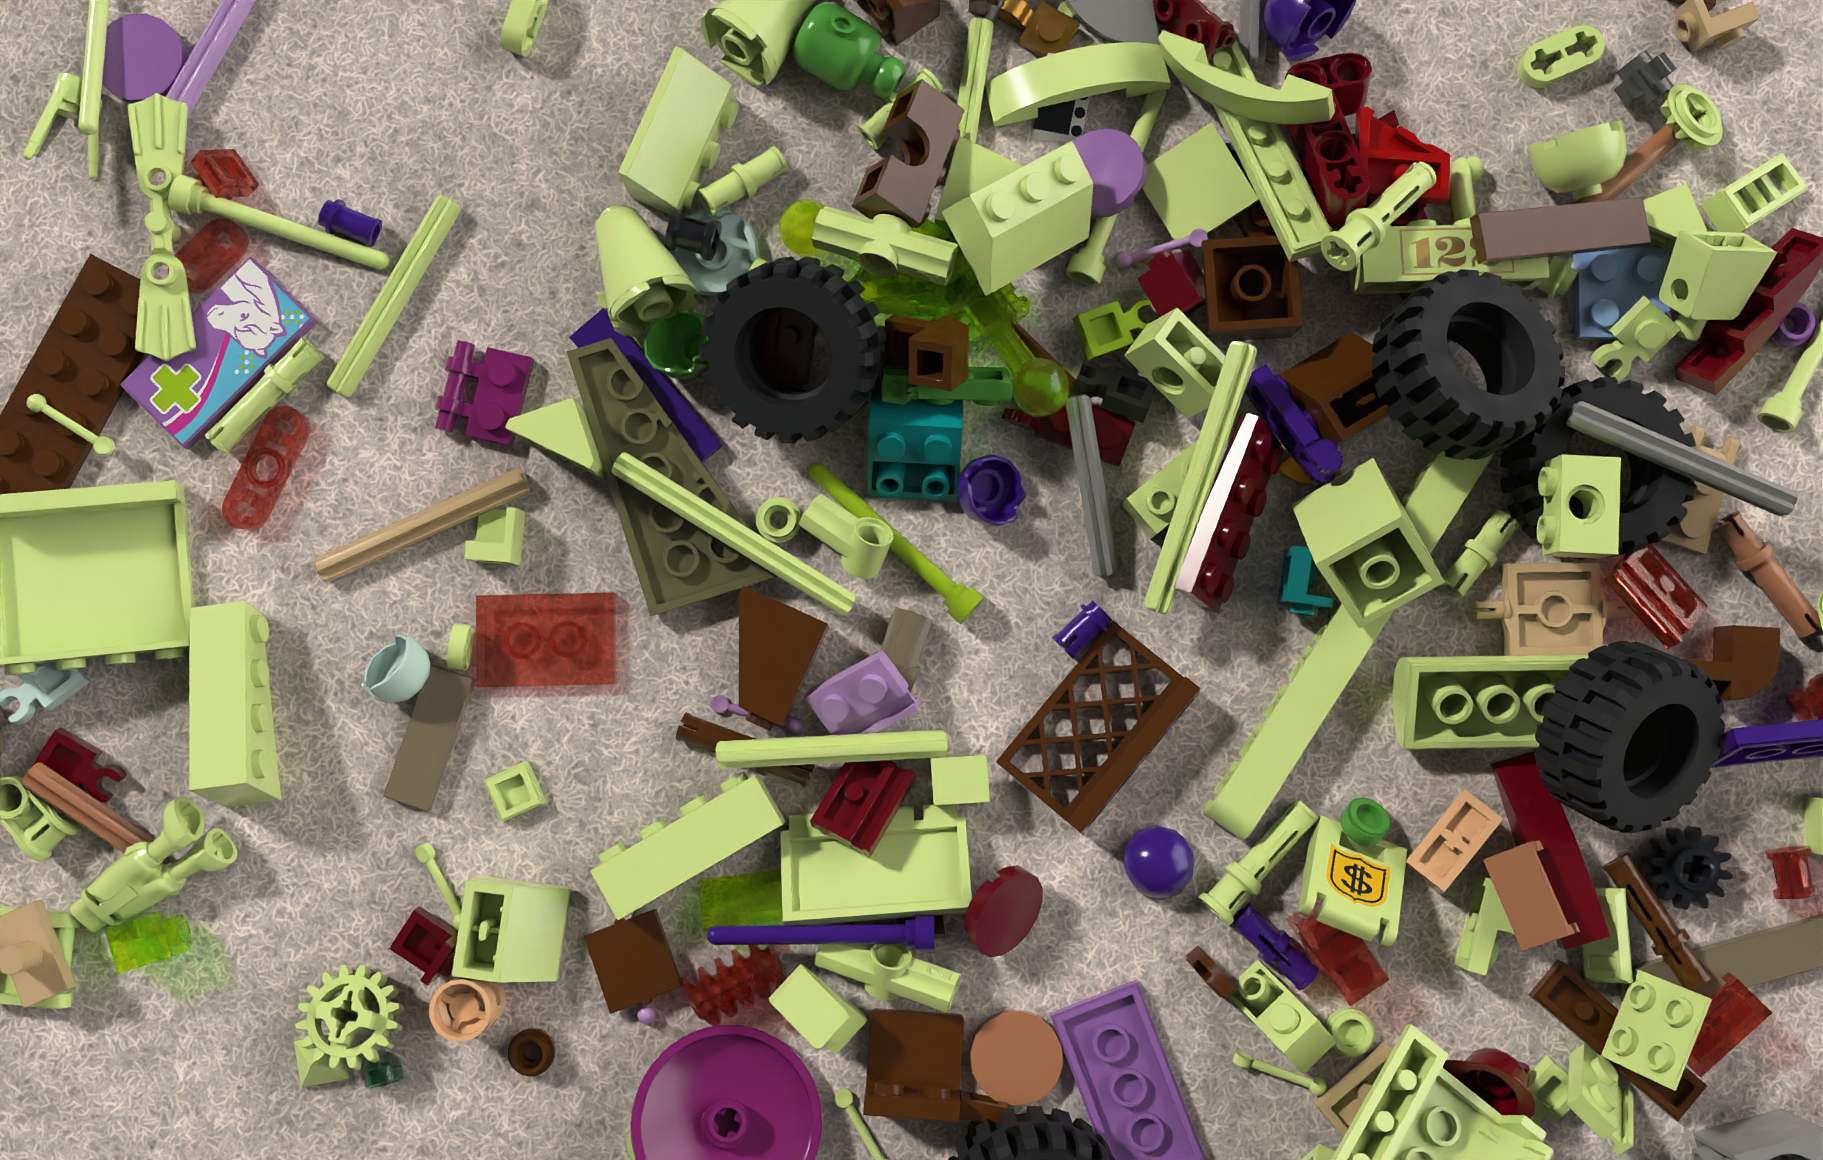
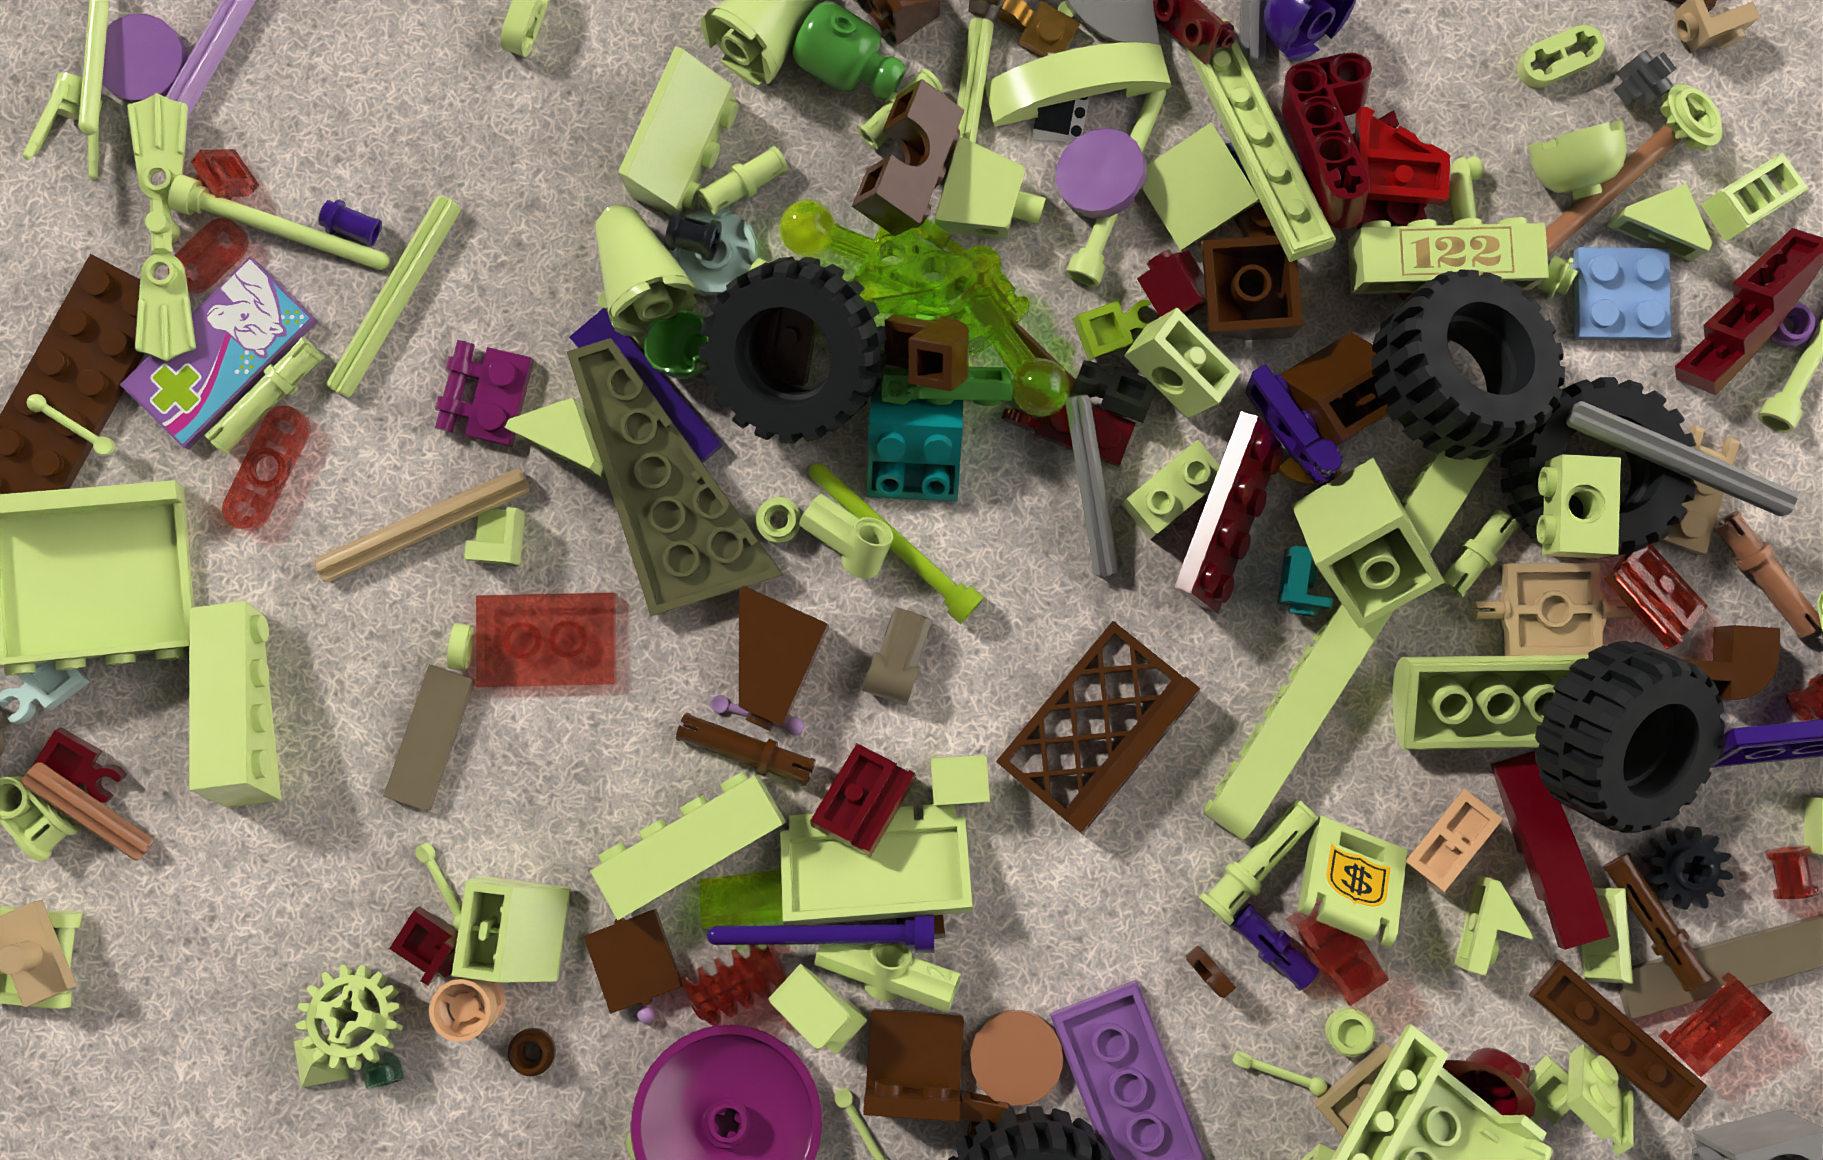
yellowish green piece [70,796,237,932] -> none
clear neon green brick [104,911,191,974] -> none
light aqua hair [361,634,431,704] -> none
yellowish green tile [483,761,547,823] -> none
yellowish green axle [611,452,857,616] -> none
yellowish green axle [716,730,948,769] -> none
lavender plate [804,650,921,735] -> none
yellowish green piece [812,206,958,286] -> none
yellowish green slope [942,141,1093,296] -> none
dark purple hair [956,454,1026,526] -> none
dark red tile [964,865,1043,958] -> none
dark purple pin [1052,600,1112,659] -> none
lavender hinge [1115,229,1208,270] -> none
dark purple hair [1123,825,1195,900] -> none
yellowish green axle [1144,341,1257,614] -> none
yellowish green slope [1158,30,1335,124] -> none
yellowish green slope [1228,959,1337,1074] -> none
yellowish green pin [1321,161,1436,271] -> none
bright green tile [1340,798,1391,846] -> none
tile [1470,197,1651,264] -> none
nougat hinge [1483,840,1580,951] -> none
yellowish green plate [1591,296,1682,381] -> none
yellowish green hinge [1601,969,1712,1091] -> none
yellowish green torso [1659,230,1777,341] -> none

